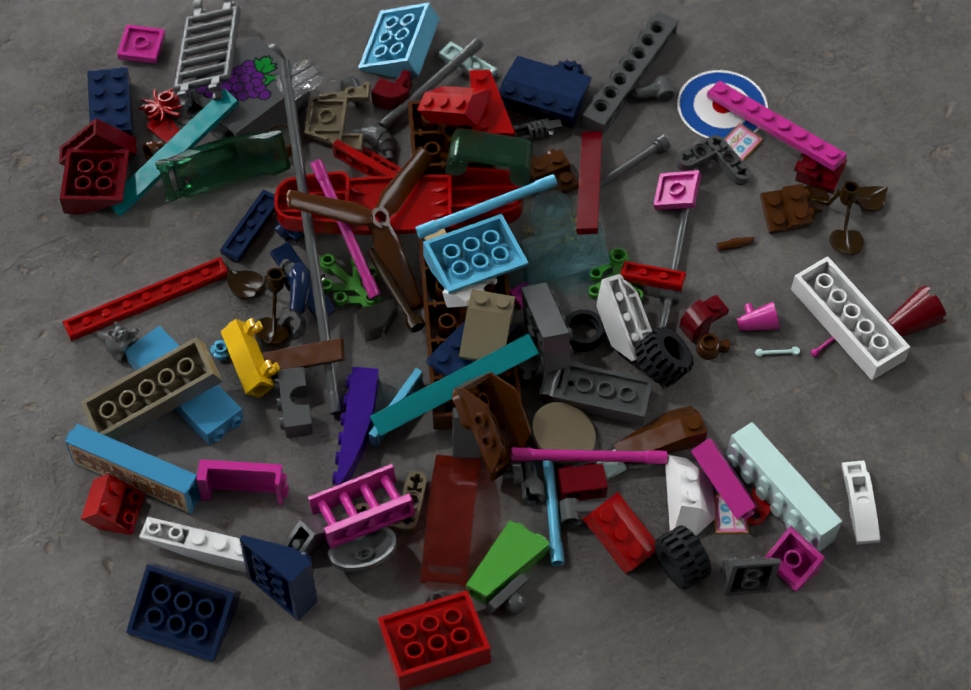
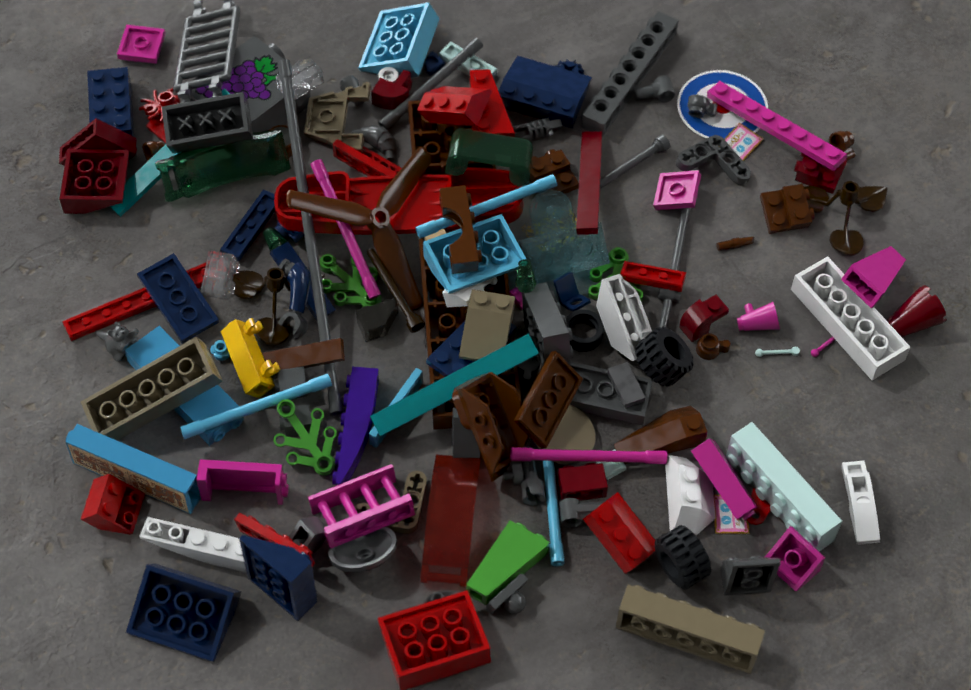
none -> dark blue plate [137,253,219,343]
none -> dark grey brick [162,92,254,154]
none -> medium azure piece [180,373,332,439]
none -> clear brick [201,251,239,300]
none -> red plate [234,513,315,566]
none -> clear green cone [263,227,288,252]
none -> bright green plant [273,399,337,476]
none -> white tile [378,67,398,83]
none -> dark blue tile [426,51,445,76]
none -> reddish brown arch [439,185,482,274]
none -> reddish brown tile [514,351,583,449]
none -> clear green cone [515,259,537,293]
none -> dark blue bracket [553,271,591,312]
none -> flat silver tile [607,362,645,408]
none -> dark tan brick [615,584,765,674]
none -> dark grey piece [687,95,718,118]
none -> reddish brown piece [829,131,856,160]
none -> dark pink slope [841,246,906,308]

